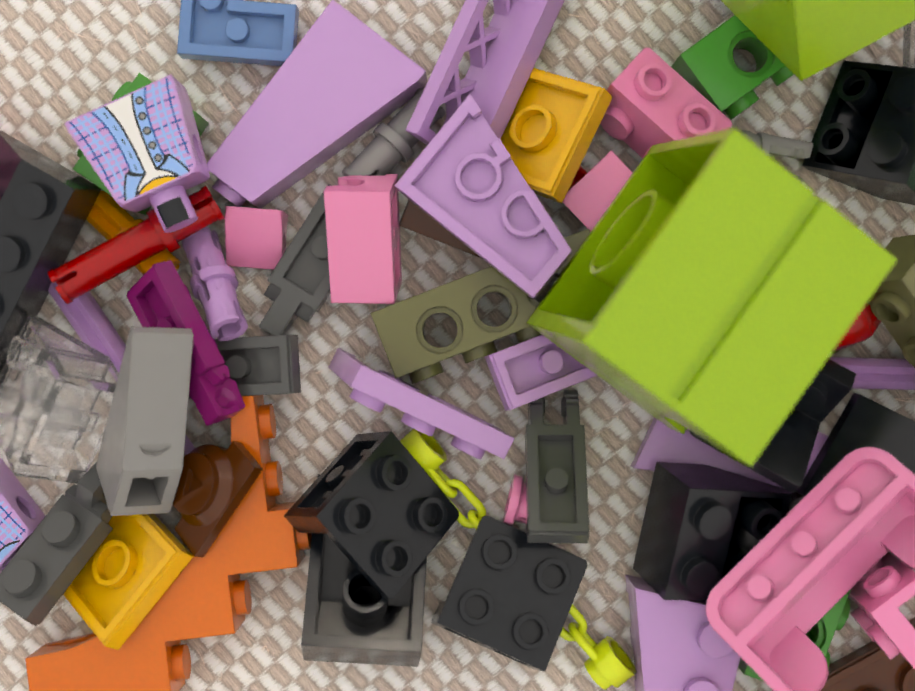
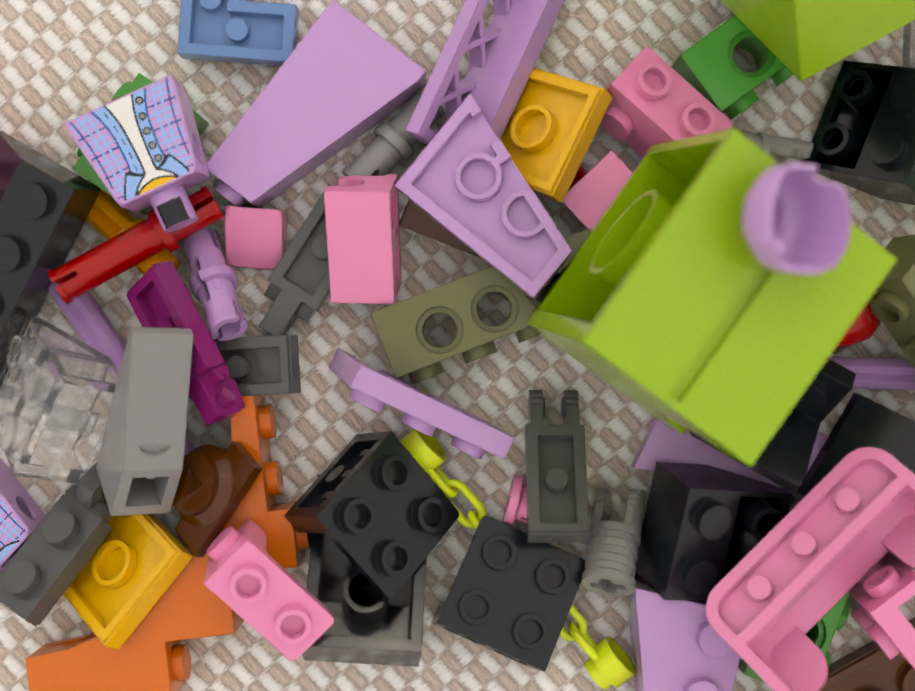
lavender hinge [485,334,597,411] -> none
none -> bright pink bracket [204,518,334,661]
none -> light grey hinge [581,488,646,597]
none -> lavender hair [741,162,852,275]

